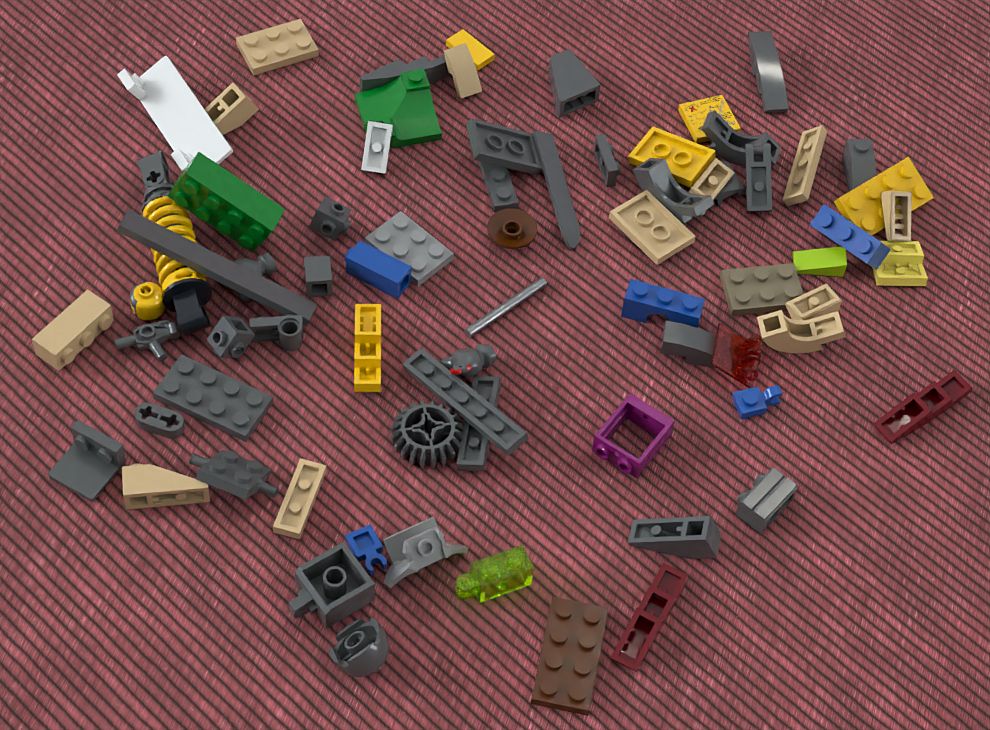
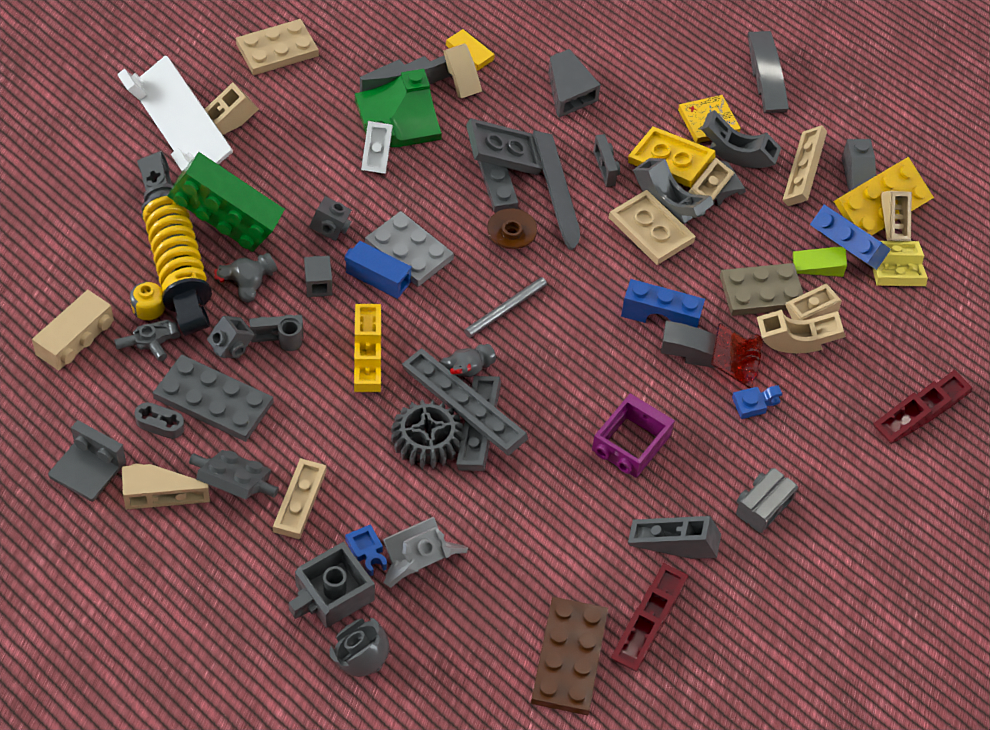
dark grey tile [117,209,317,326] -> none
clear neon green brick [455,545,534,603] -> none
dark grey plate [745,143,772,212] -> none

